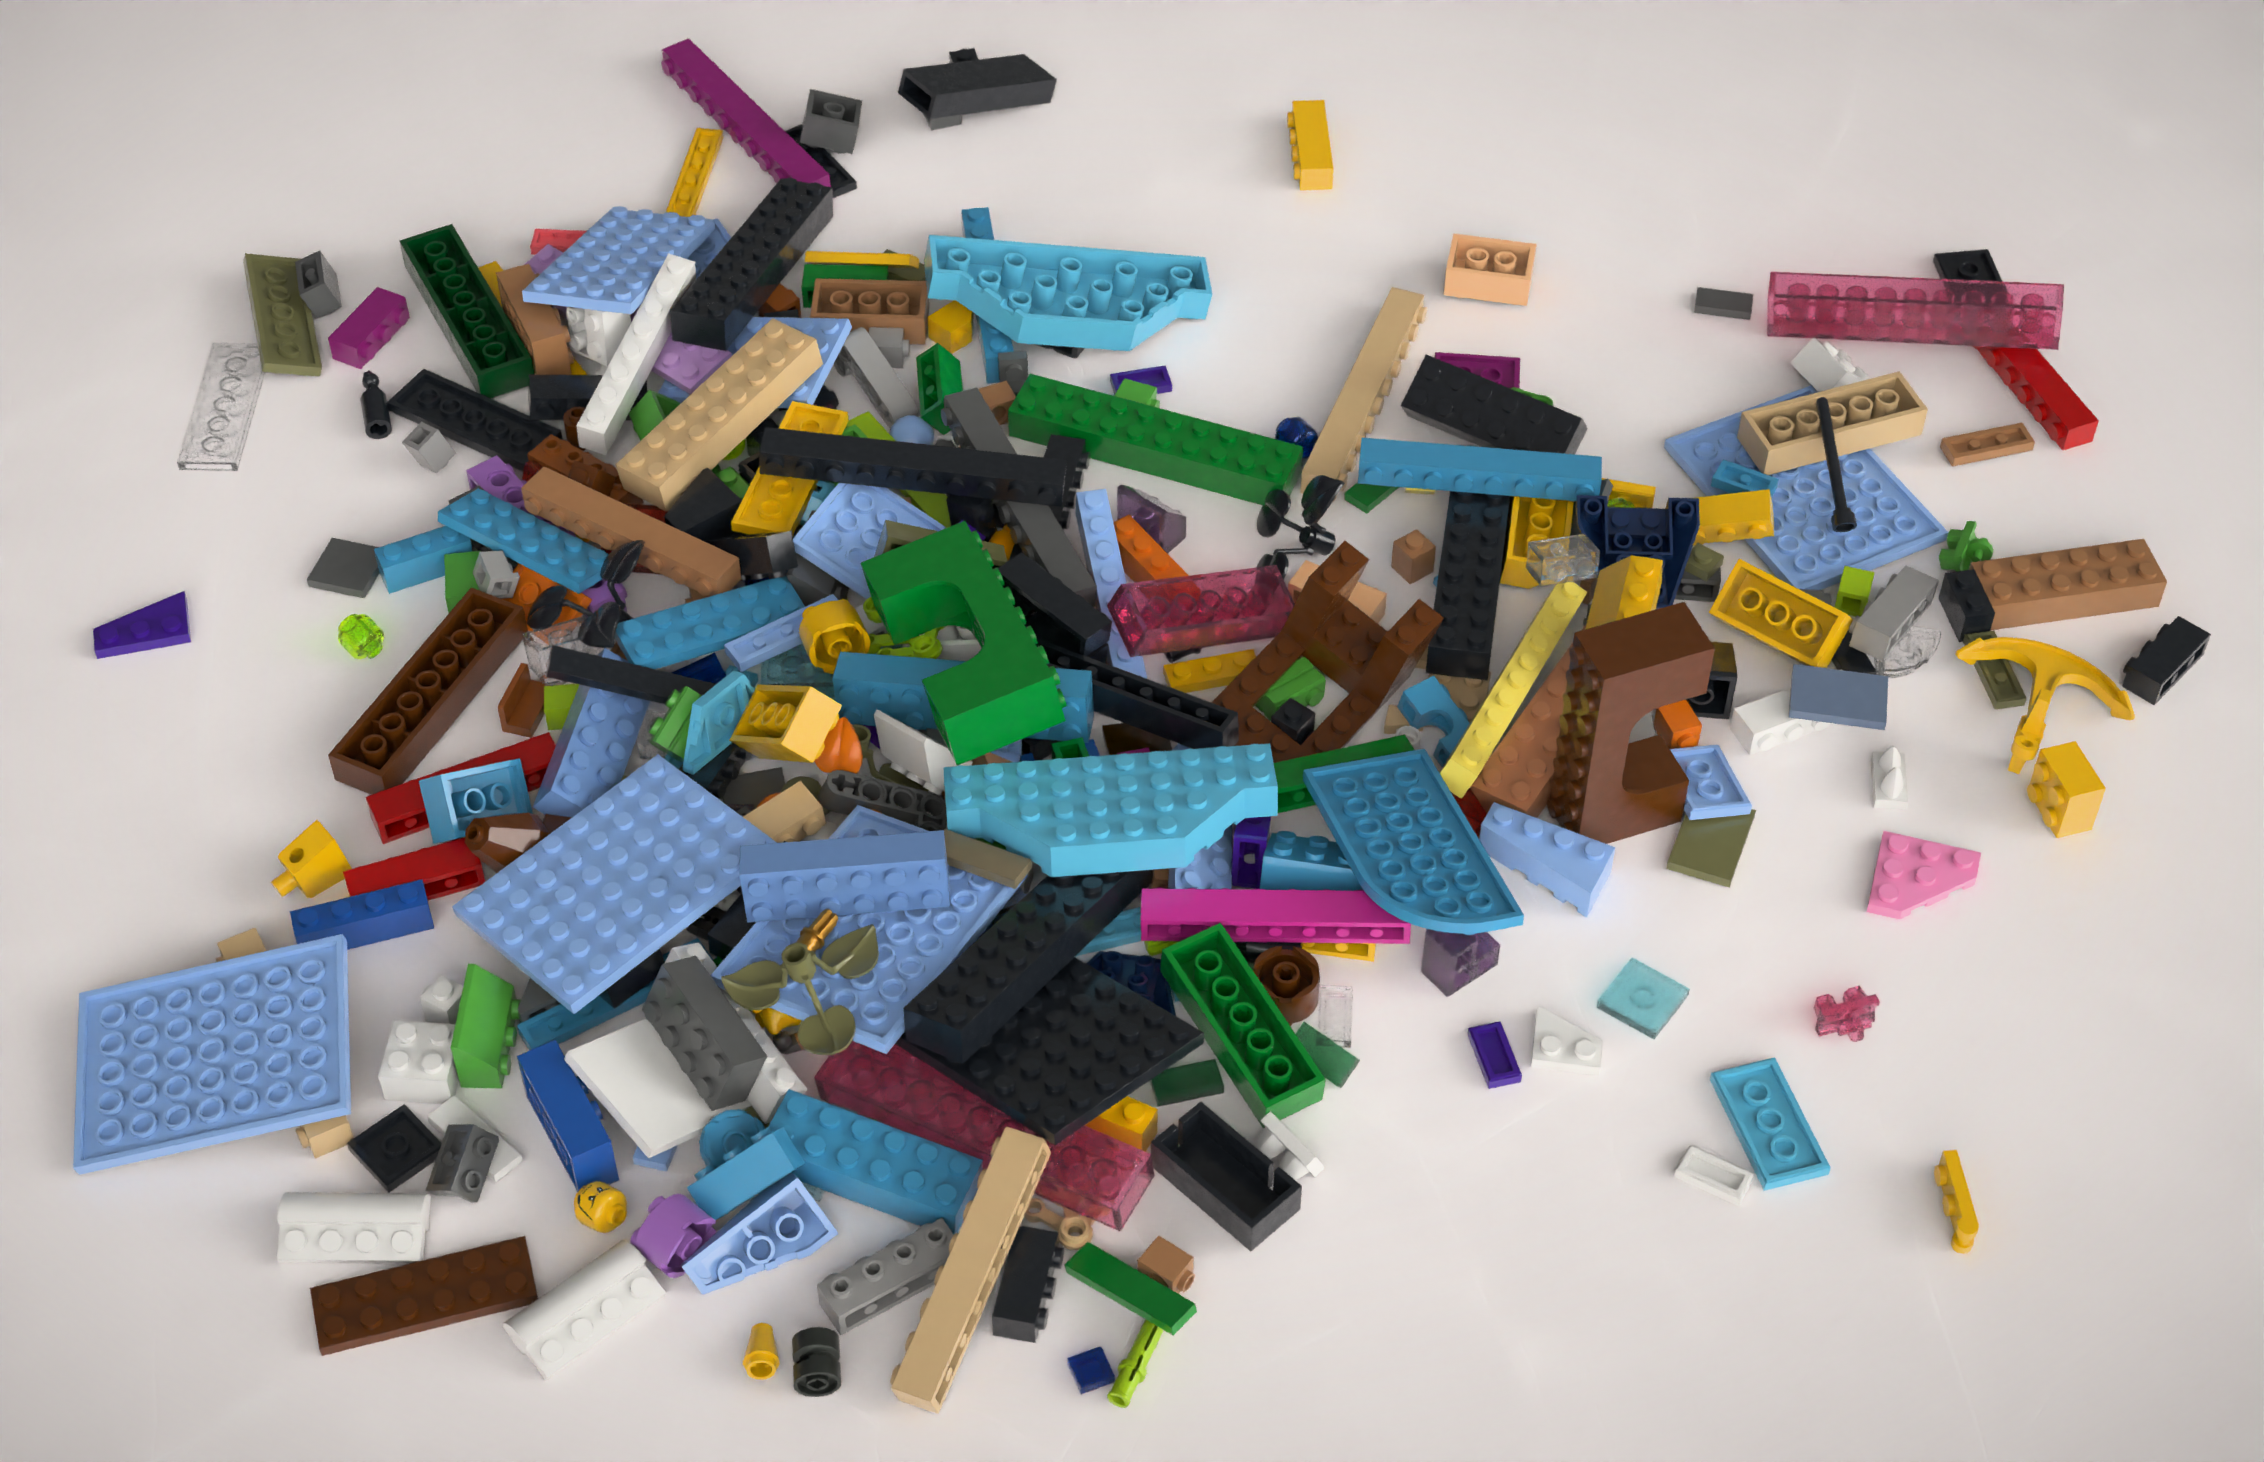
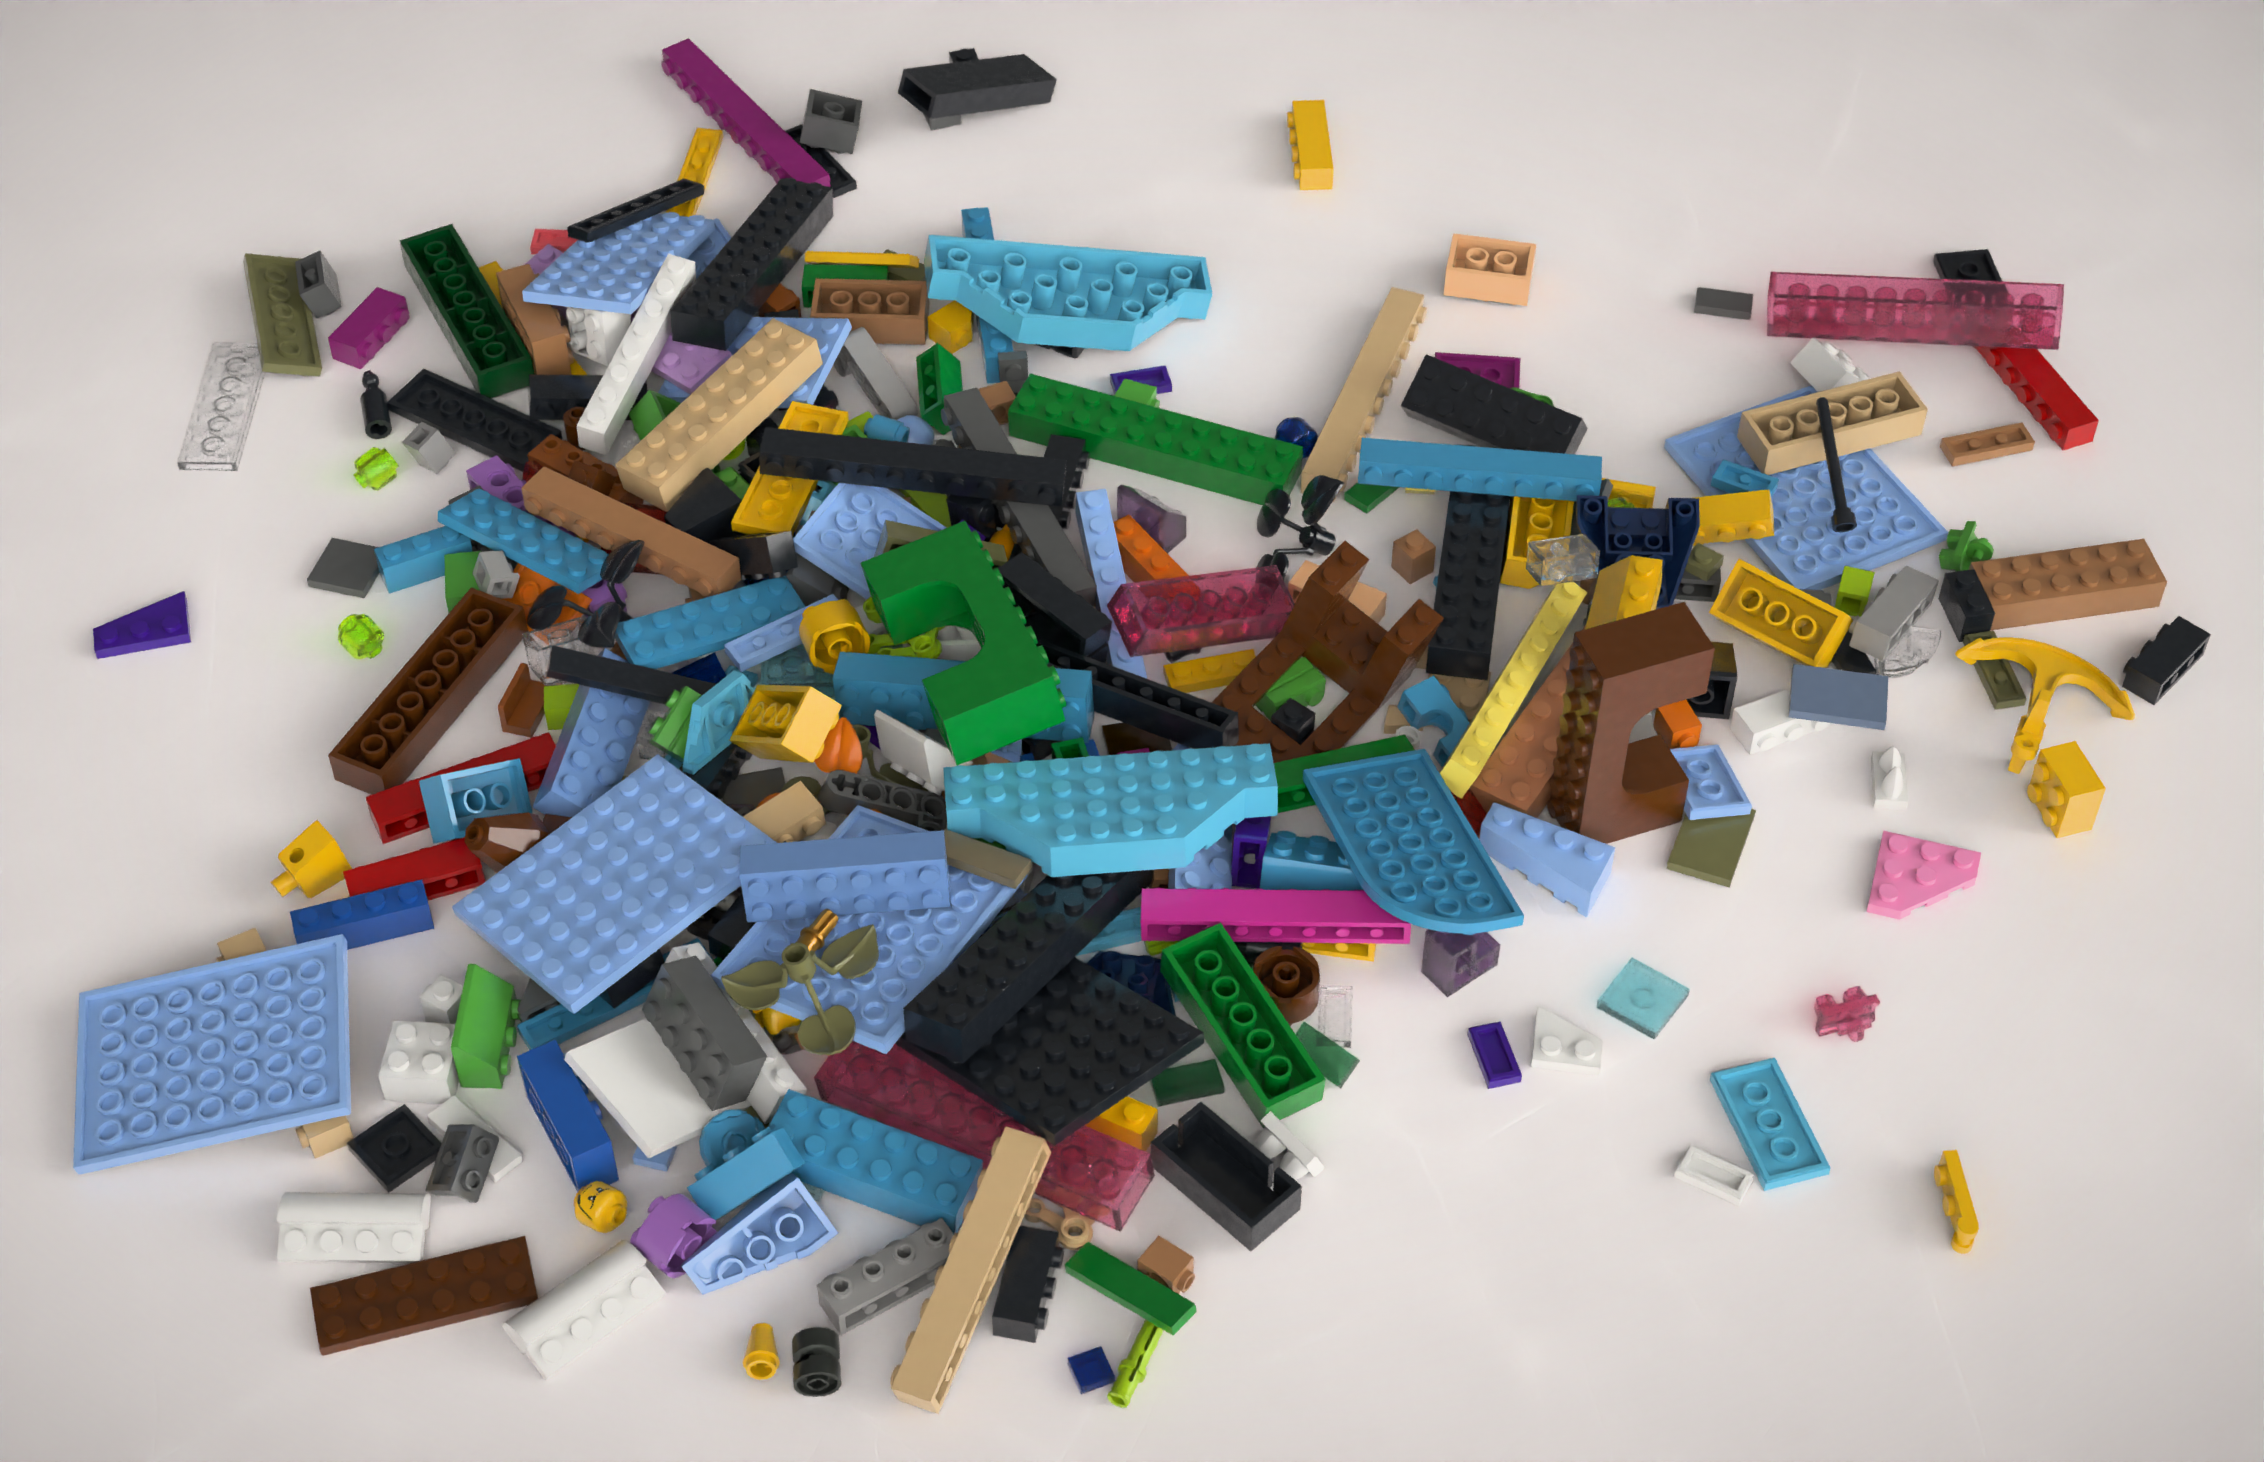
light grey brick [869,327,910,368] -> none
none -> clear neon green head [353,447,399,491]
none -> black tile [567,179,704,243]
none -> dark azure brick [864,414,910,442]

